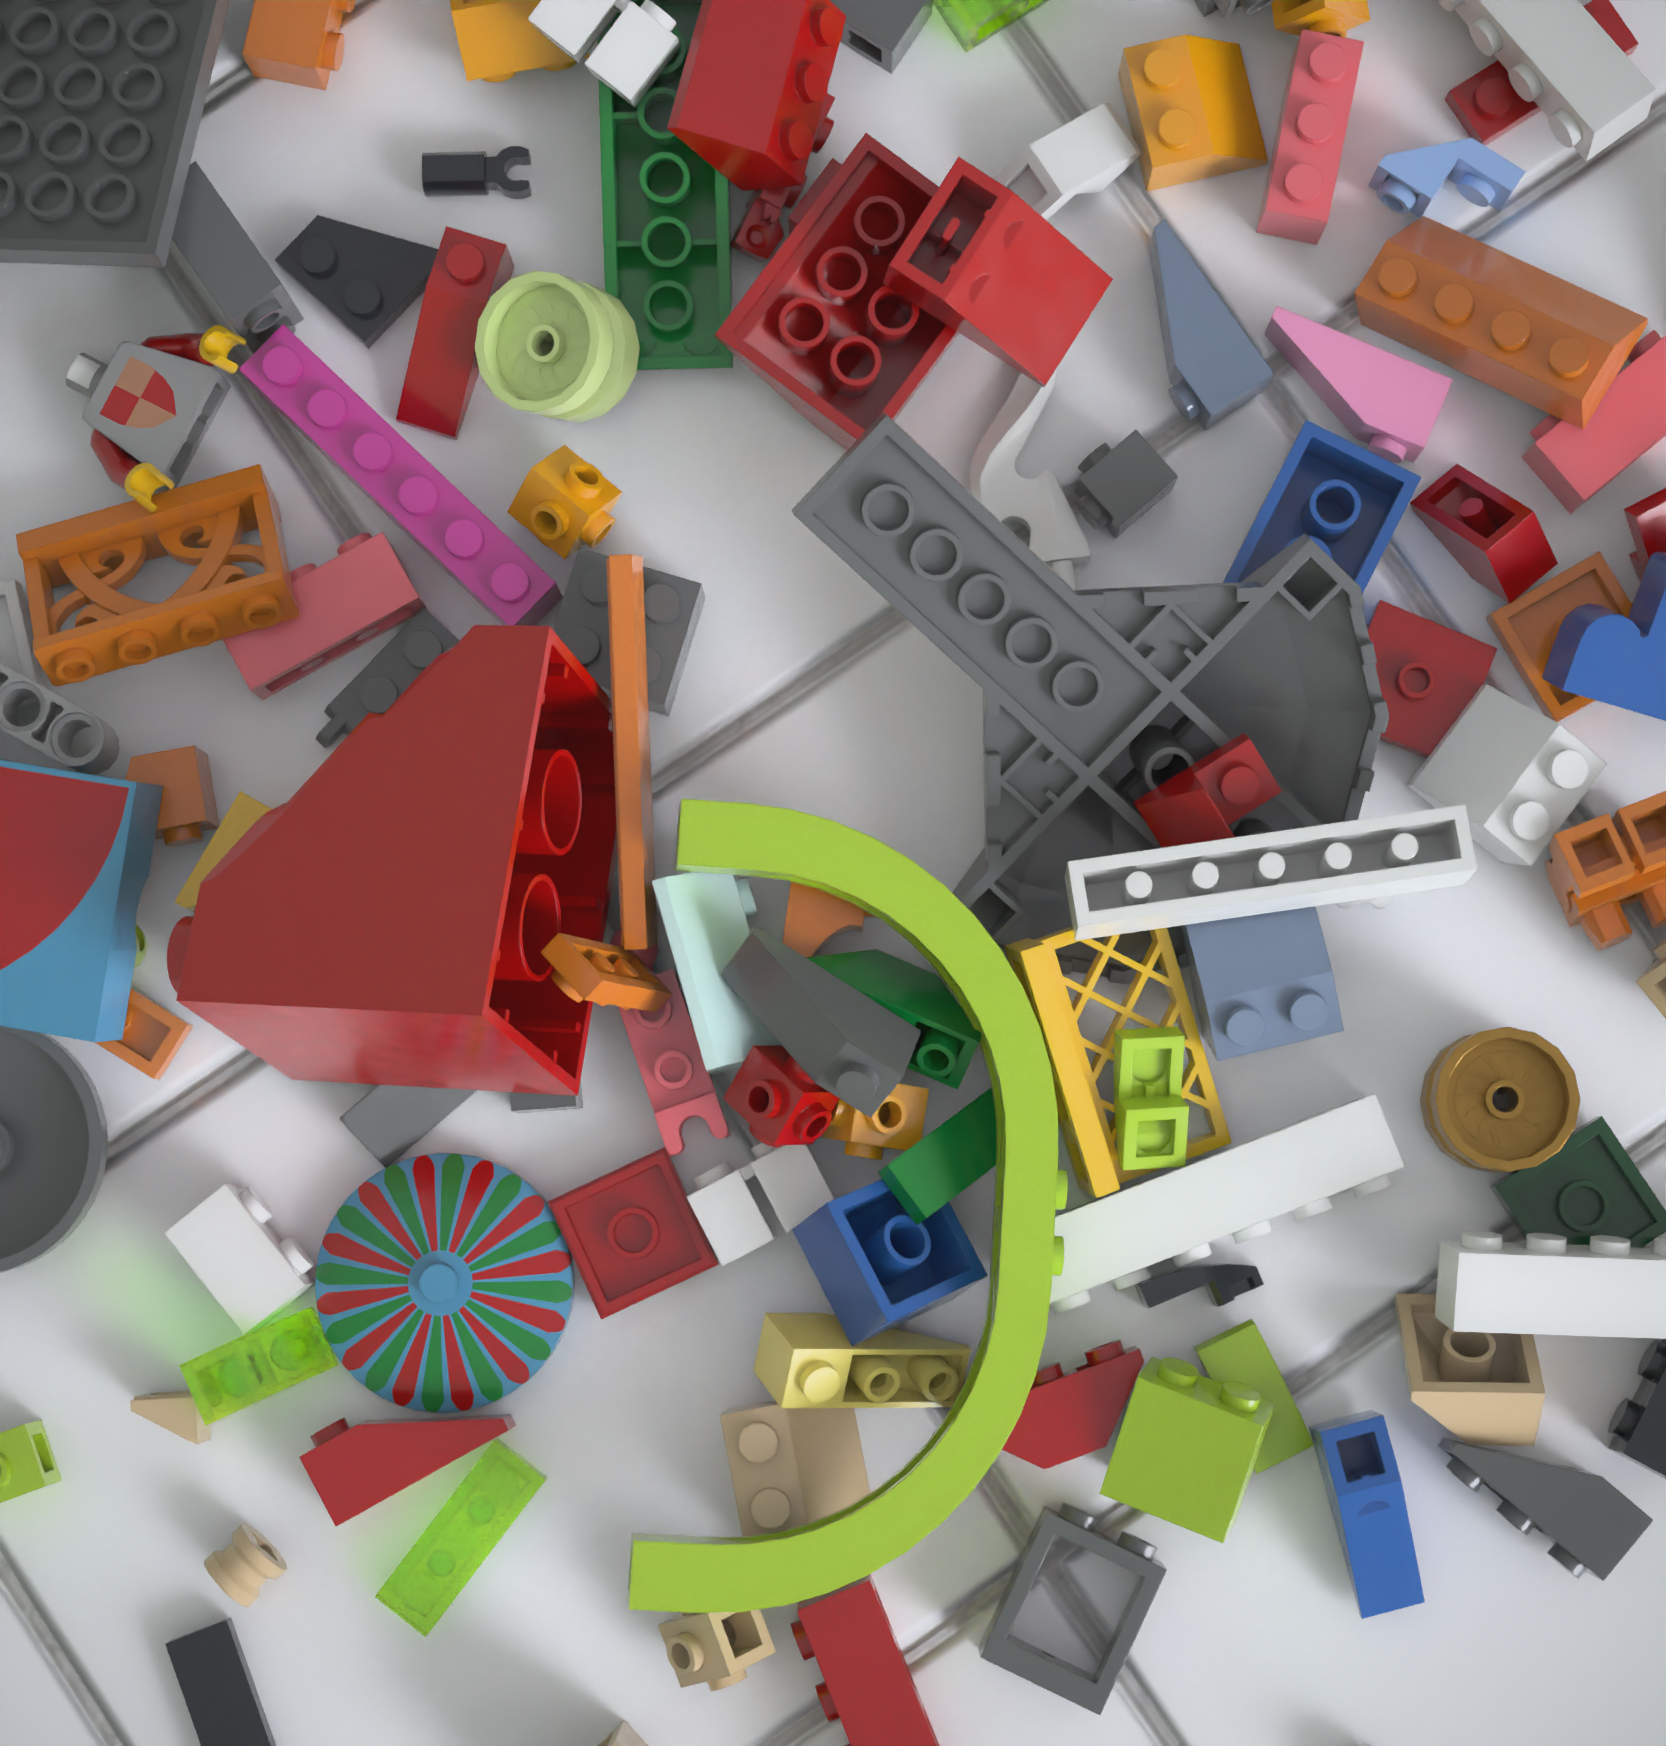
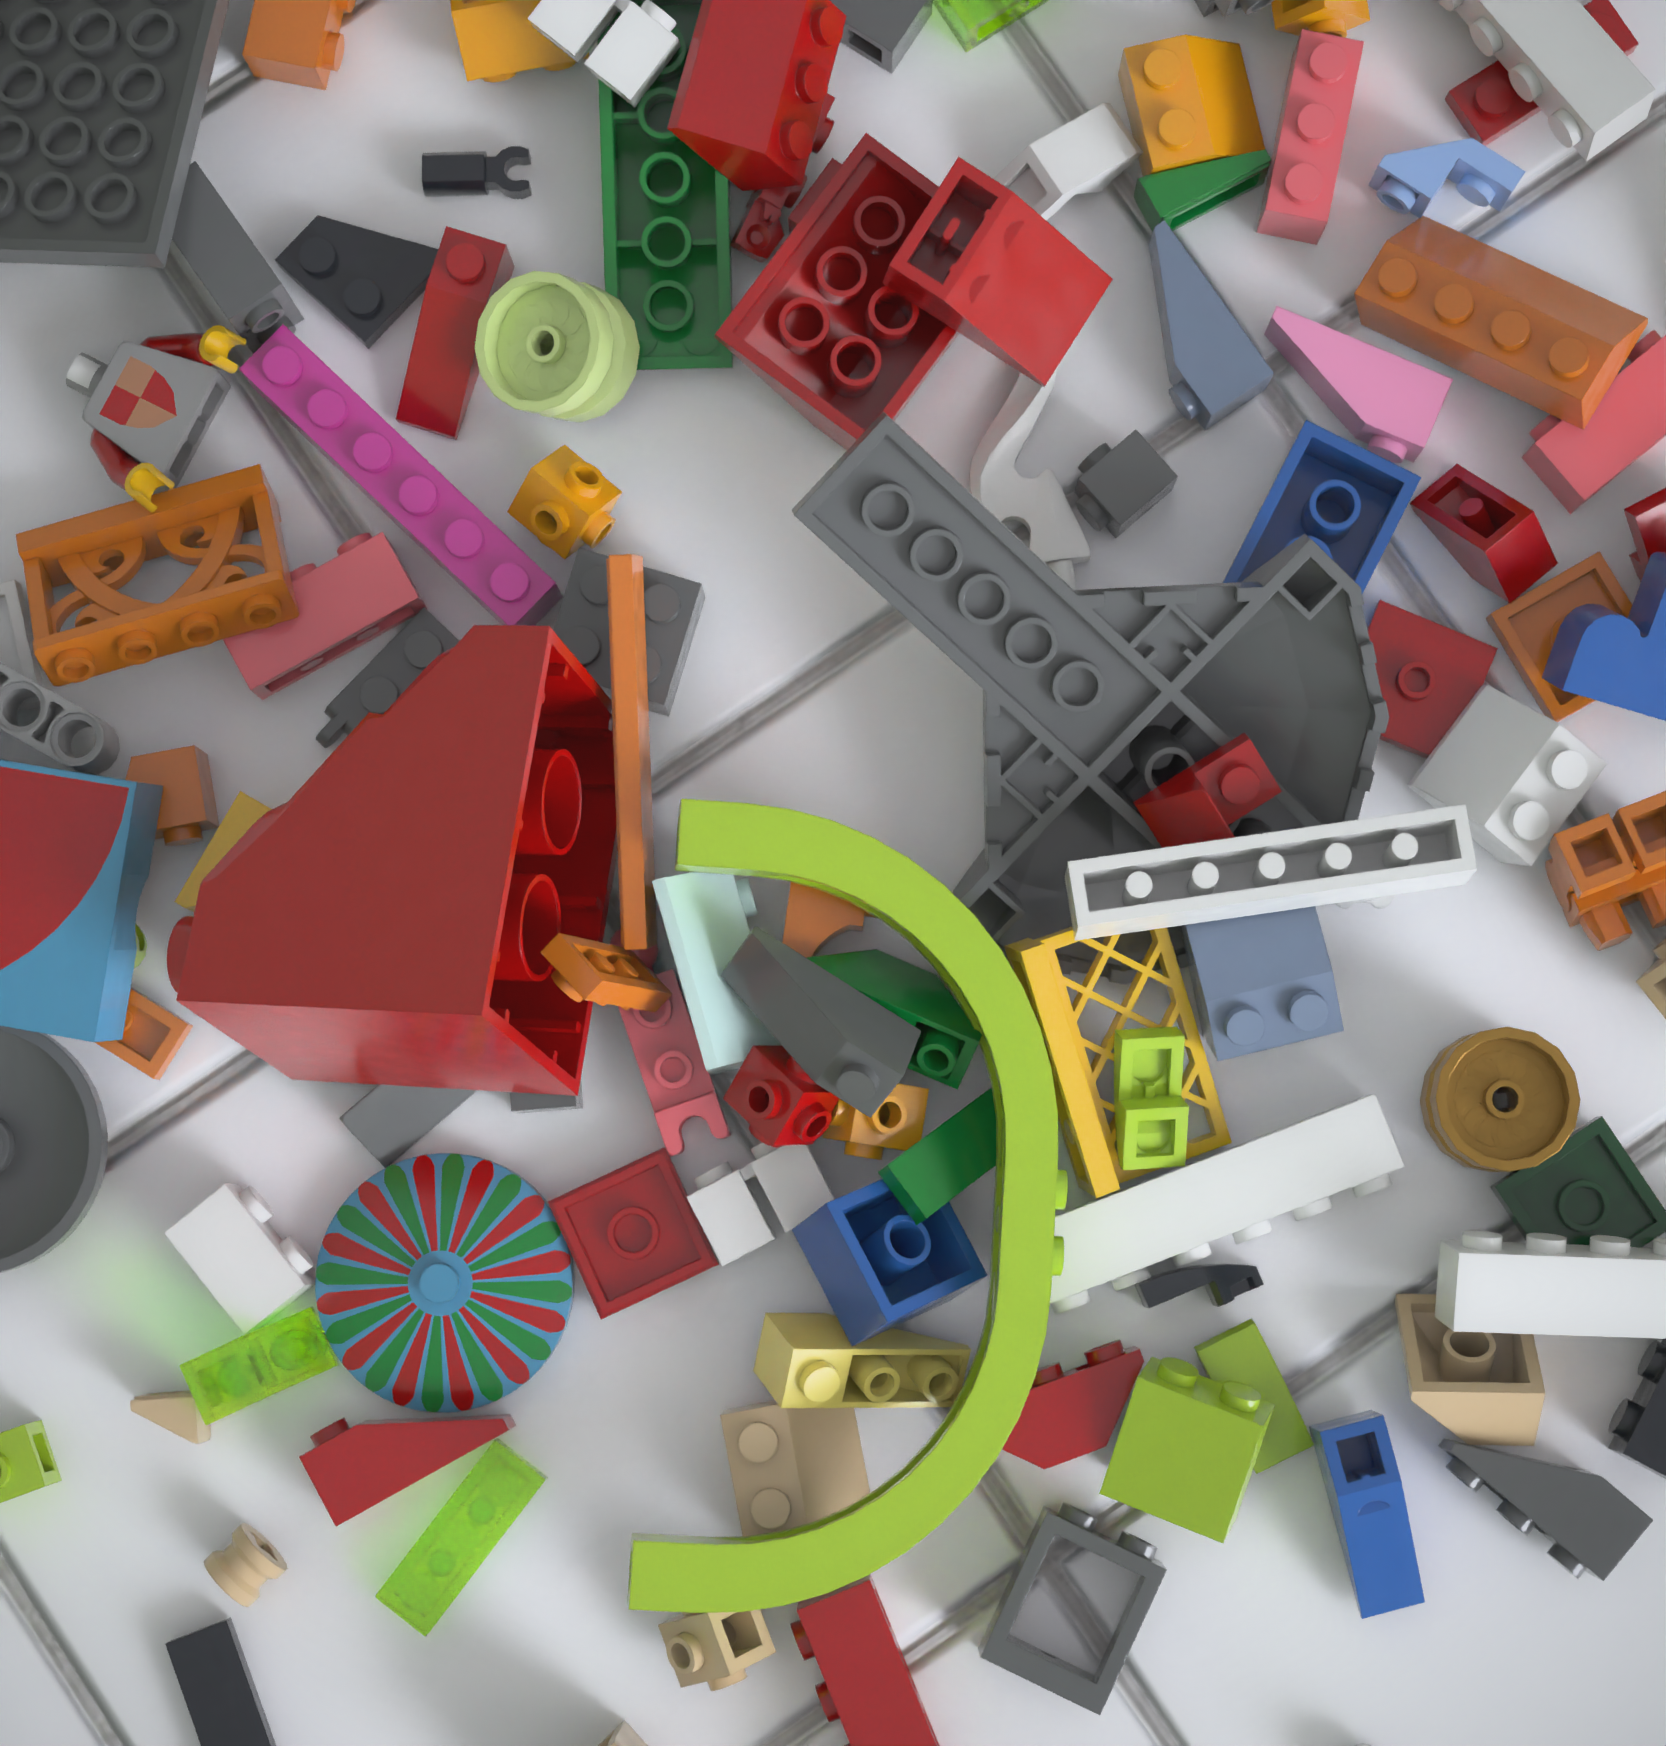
none -> green slope [1134,149,1272,232]

